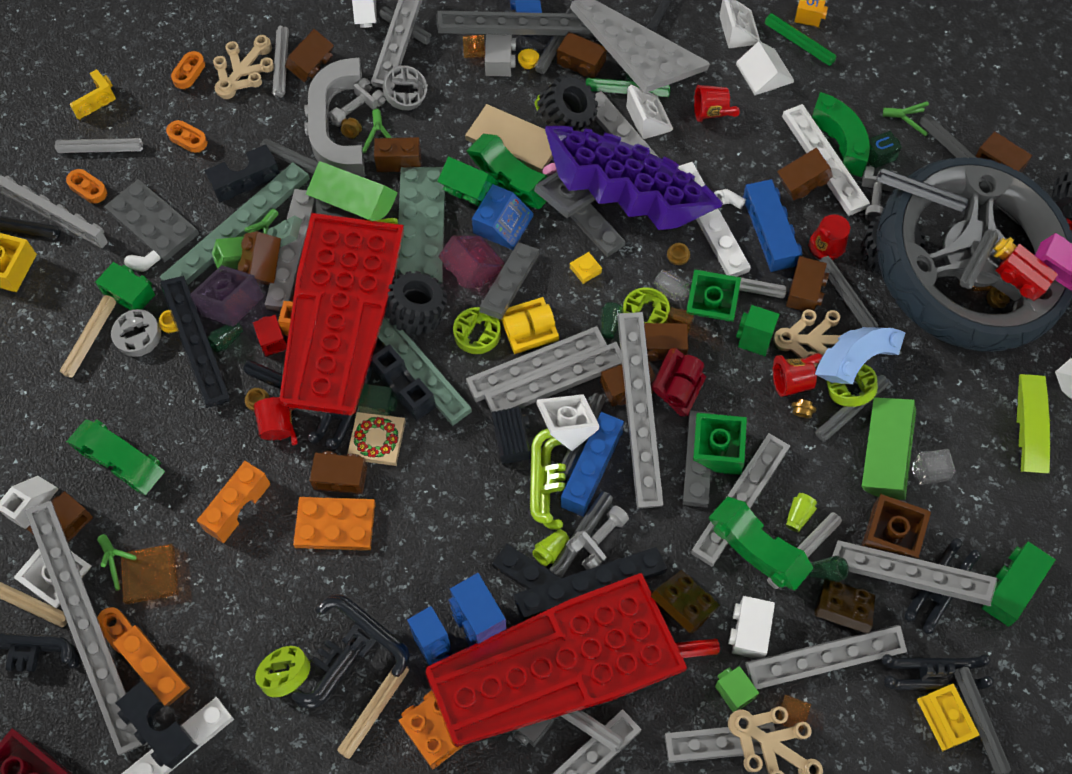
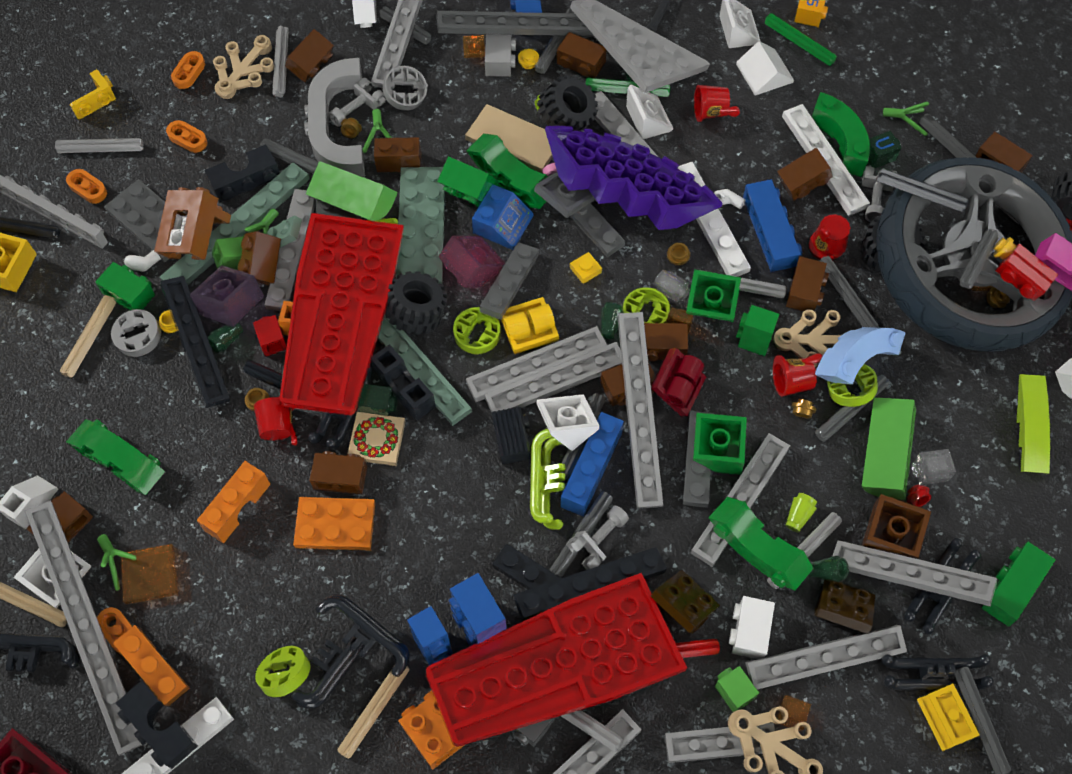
lime cone [532,529,569,566] -> none
none -> dark orange brick [154,187,231,260]
none -> red plate [907,485,931,507]

